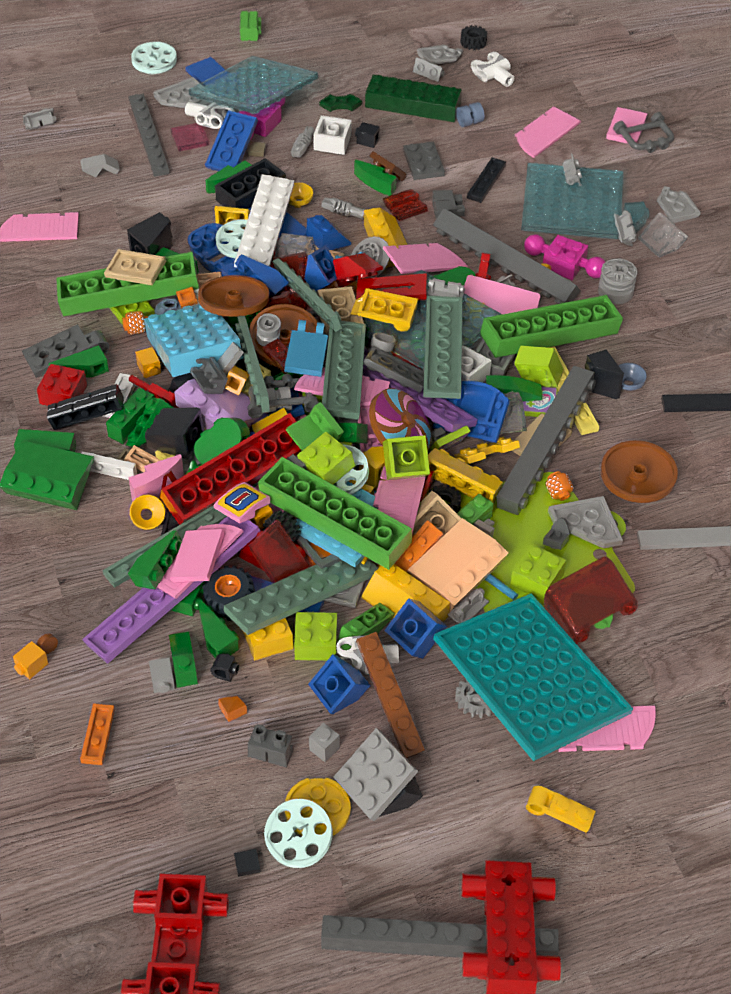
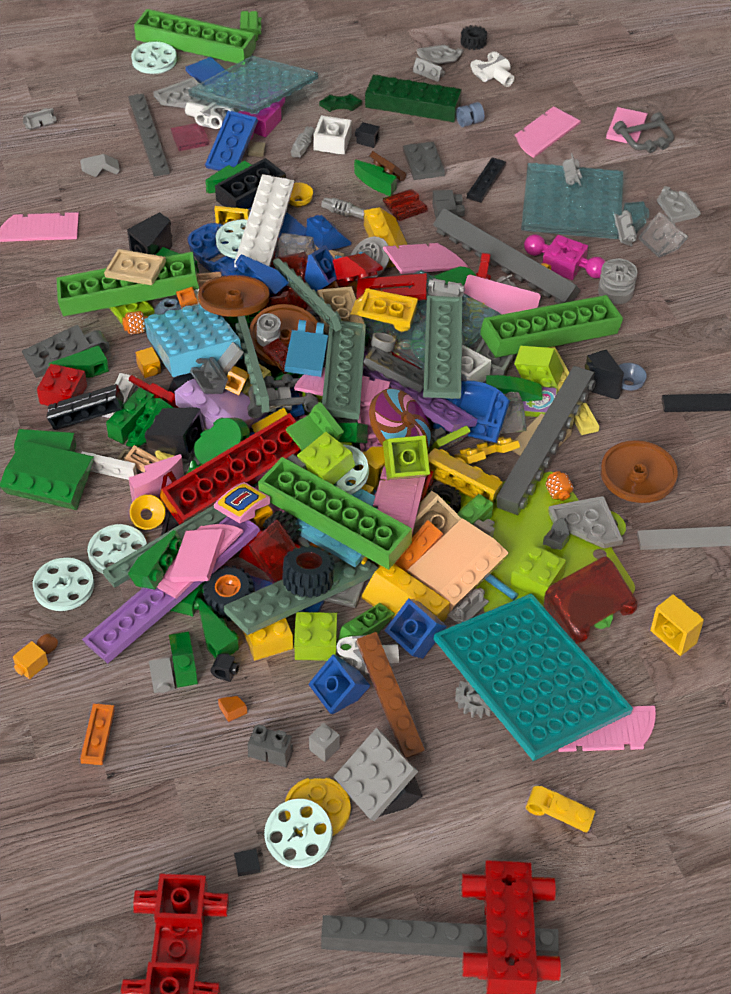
none -> light aqua wedge [33,558,94,611]
none -> light aqua wedge [87,524,147,574]
none -> bright green brick [134,9,256,65]
none -> black wheel [282,546,335,598]
none -> yellow brick [650,594,704,656]

